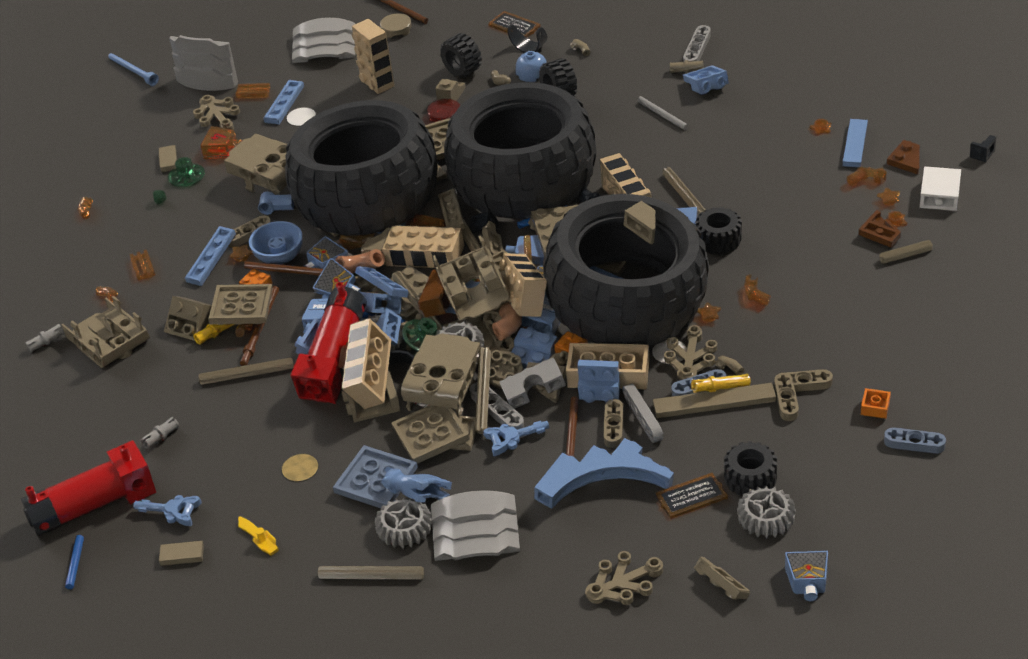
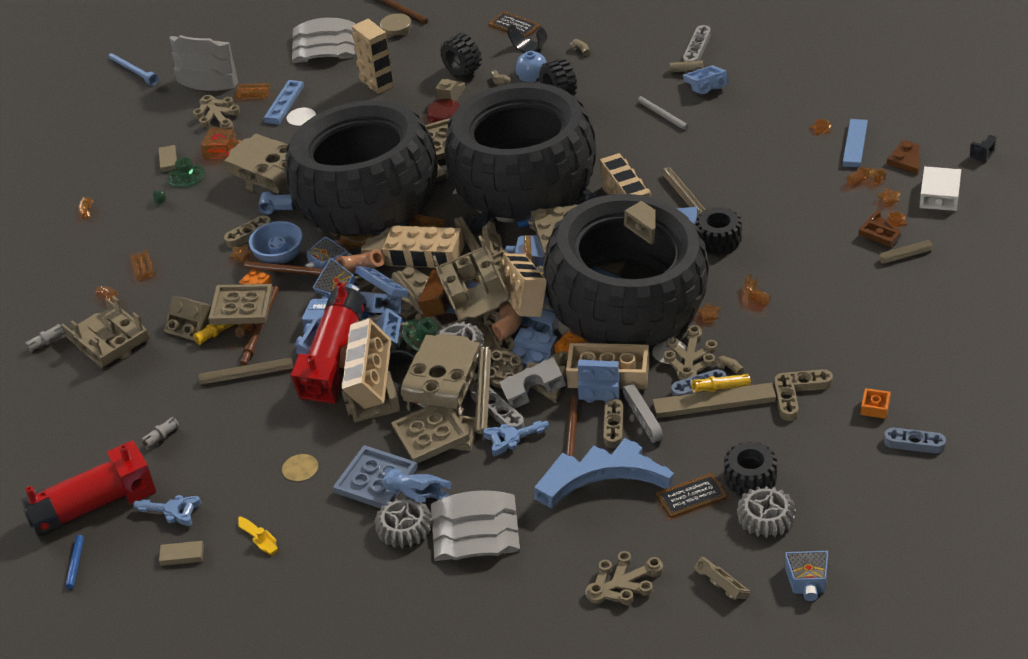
medium blue tile [185,226,236,286] -> none
dark tan axle [318,566,424,580] -> none
dark tan tile [438,189,466,230] -> none

